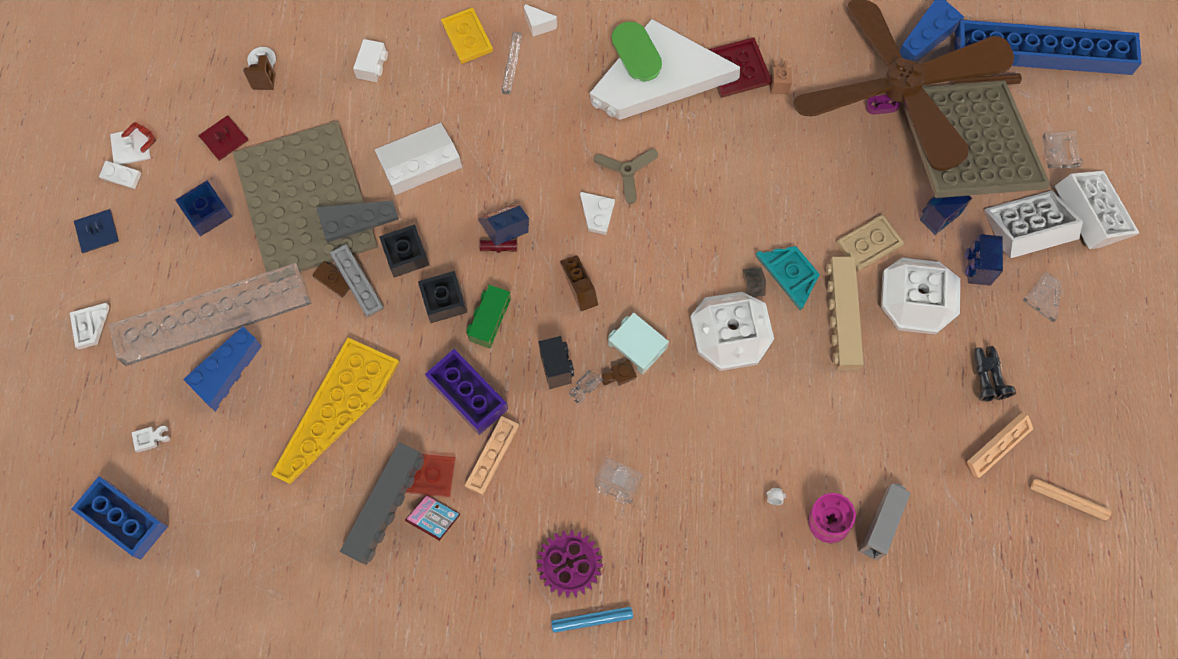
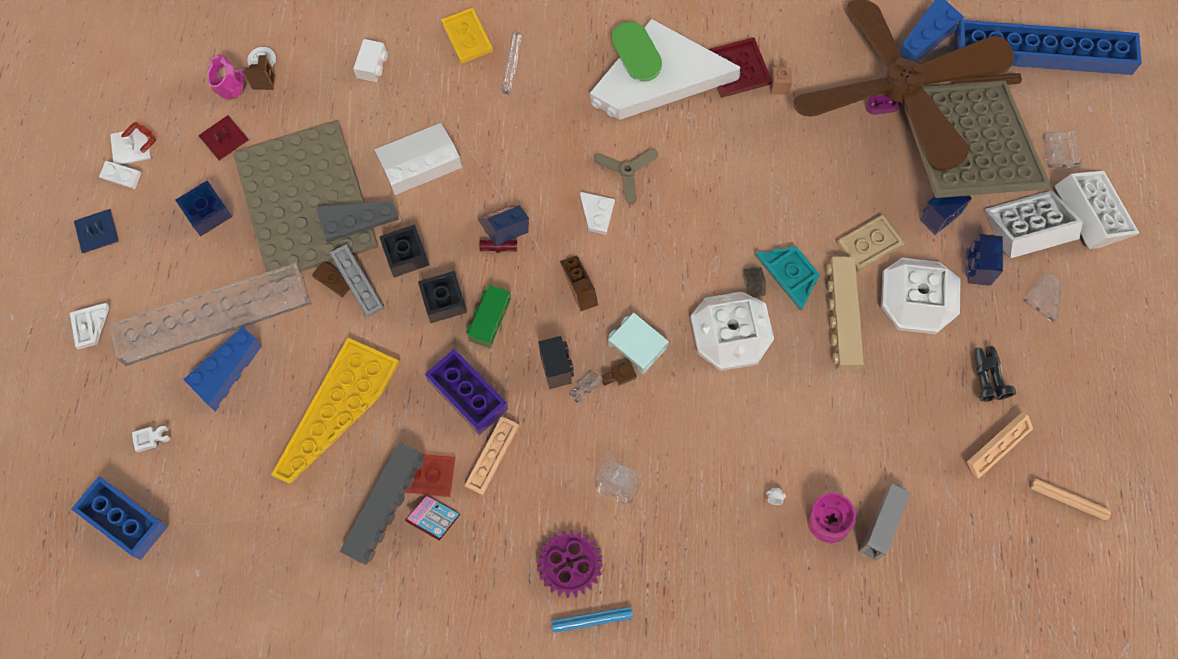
white slope [524,4,557,36] -> none
none -> dark pink helmet [207,54,244,100]

